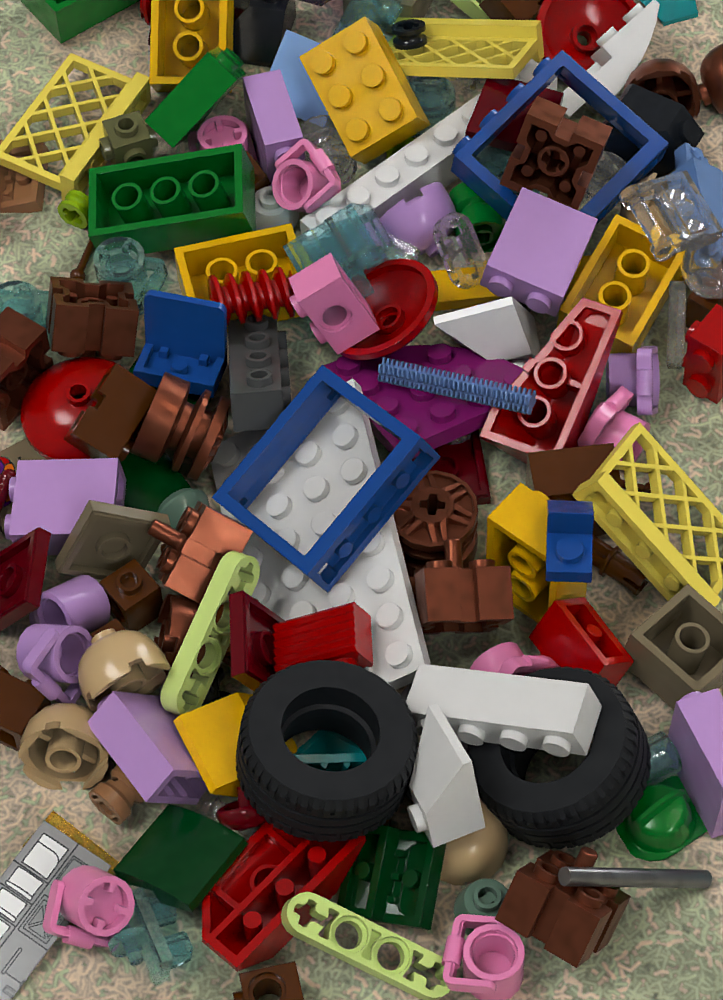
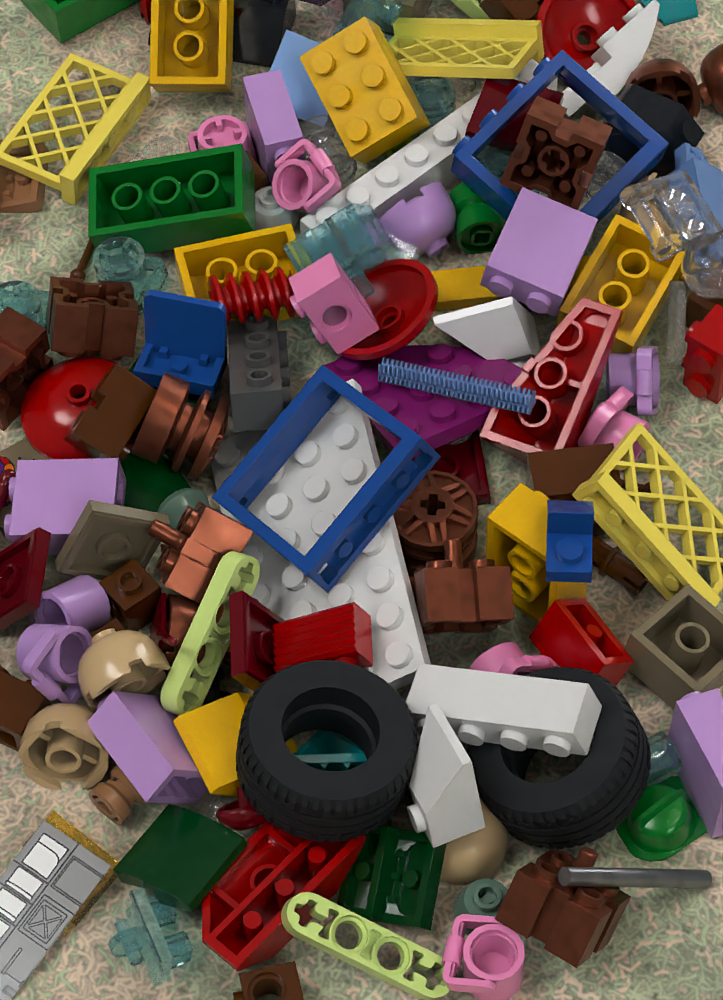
bright pink piece [43,865,135,950] -> none
lime bush [57,190,89,229] -> none
olive brick [99,110,158,165] -> none
green brick [145,47,246,148] -> none
black bush [391,19,427,50] -> none
clear beam [433,212,487,289] -> none
none -> dark red piece [150,593,178,649]

